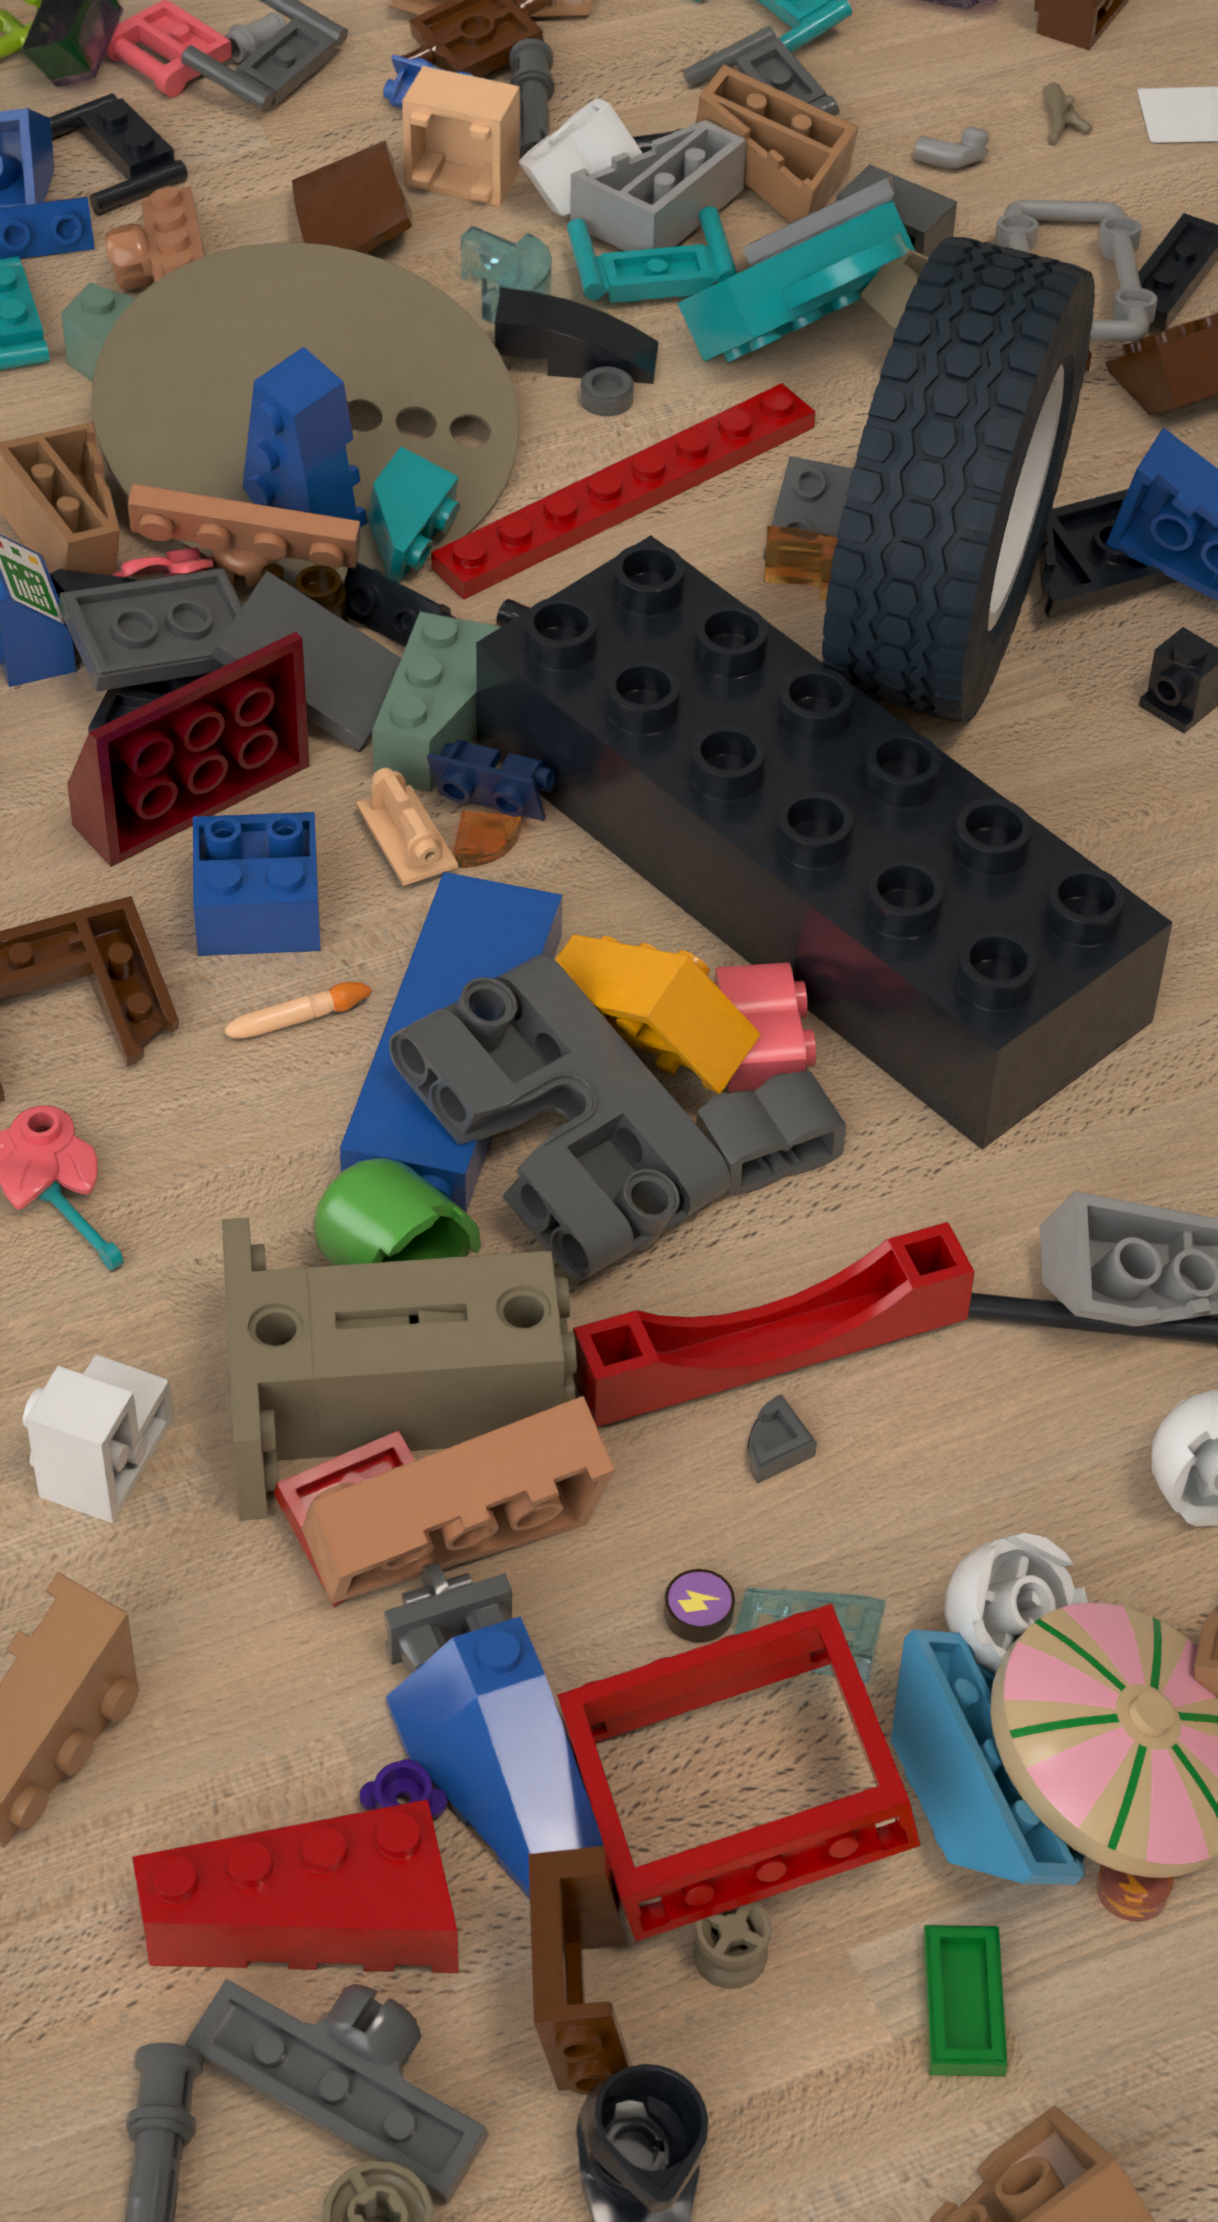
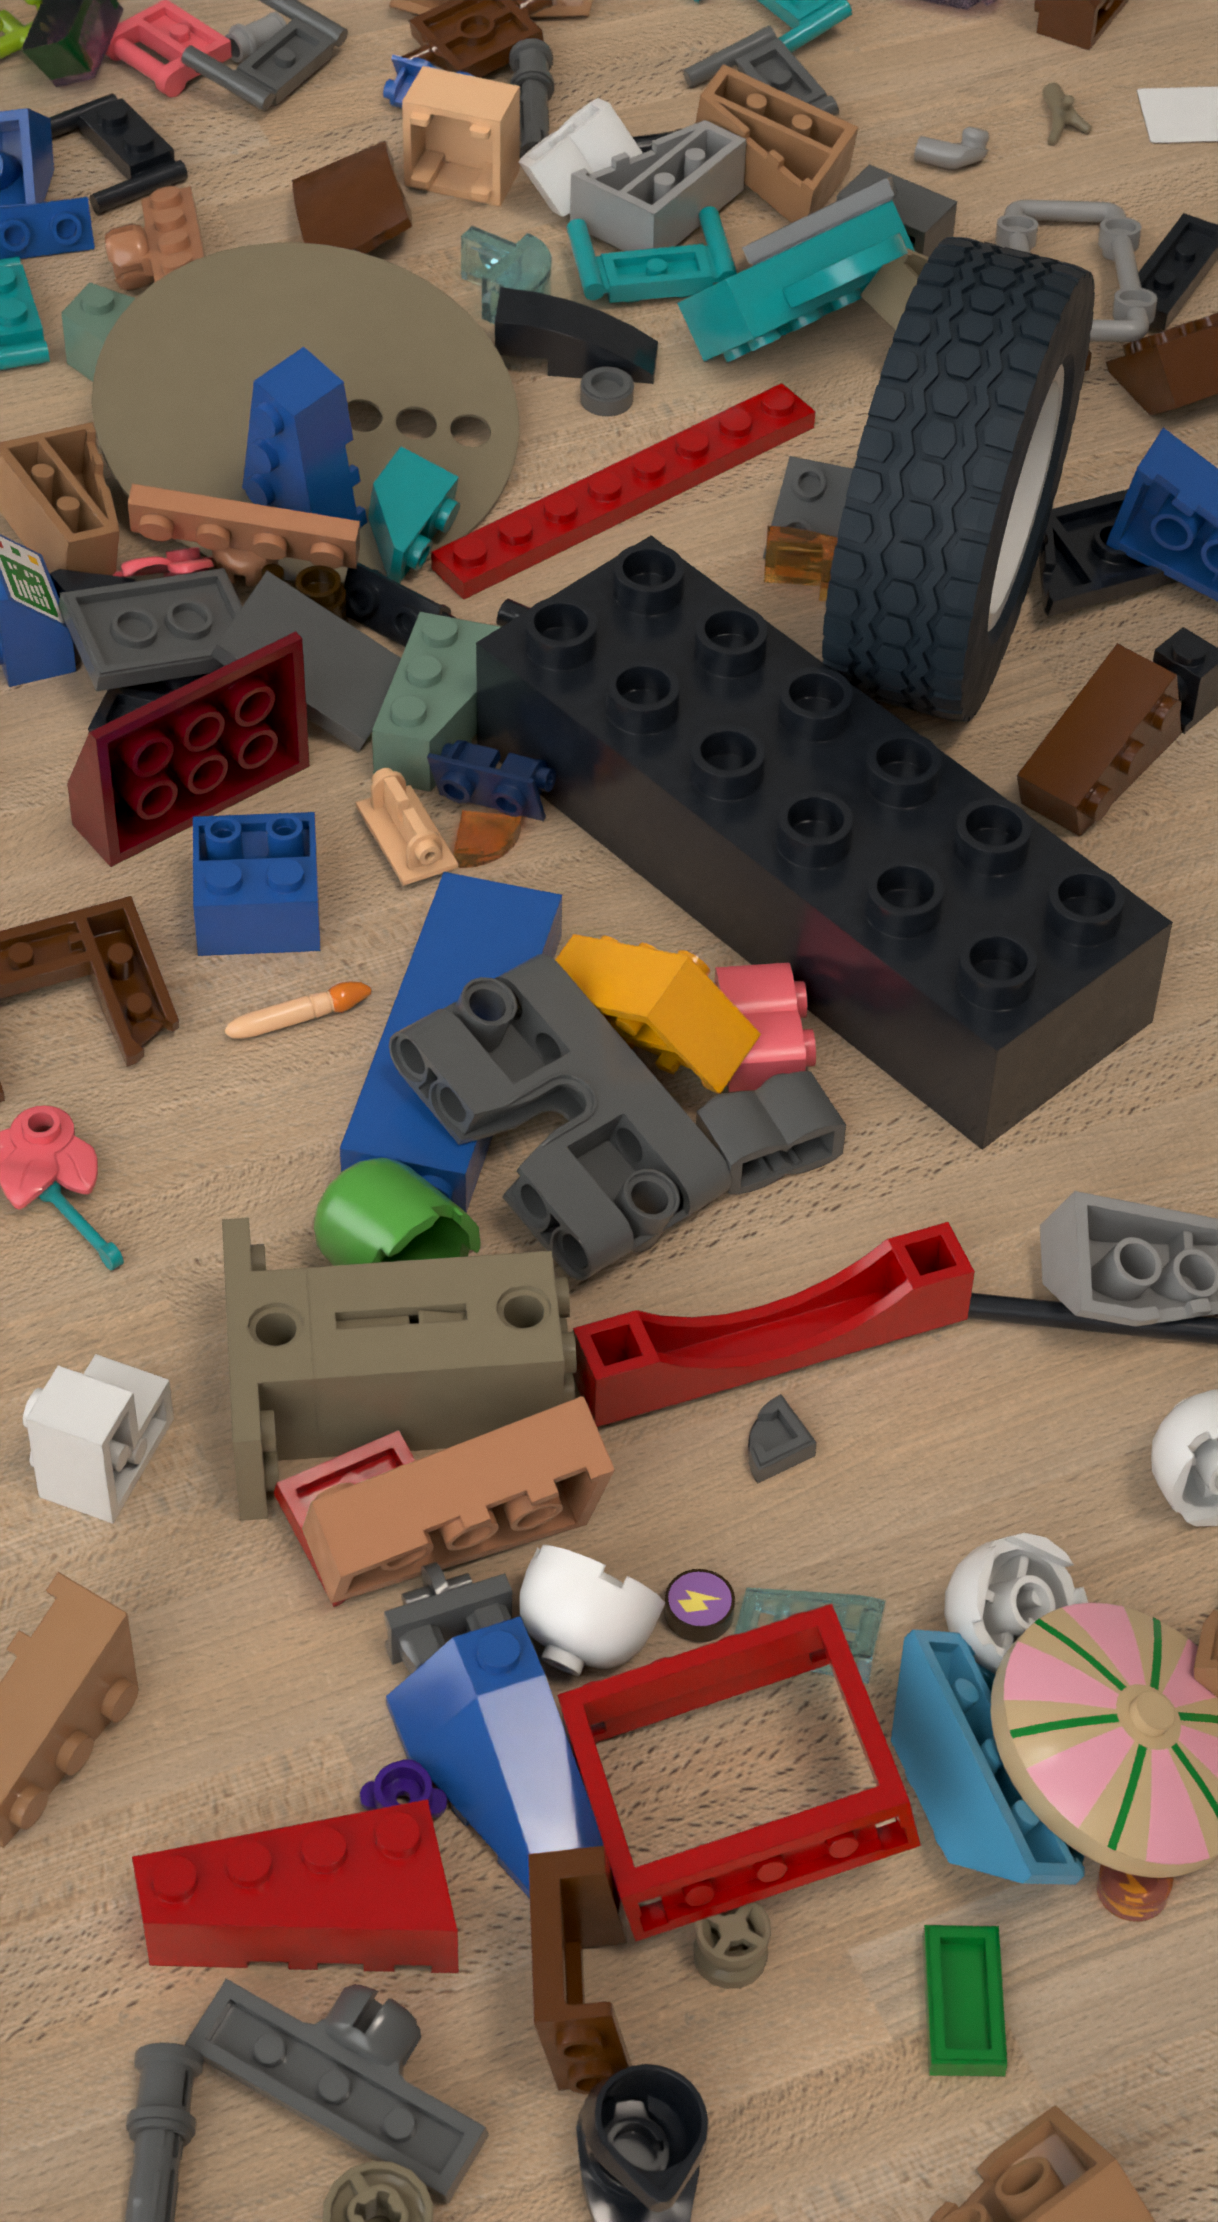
none -> white cylinder [519,1545,665,1676]
none -> reddish brown wedge [1017,643,1181,836]

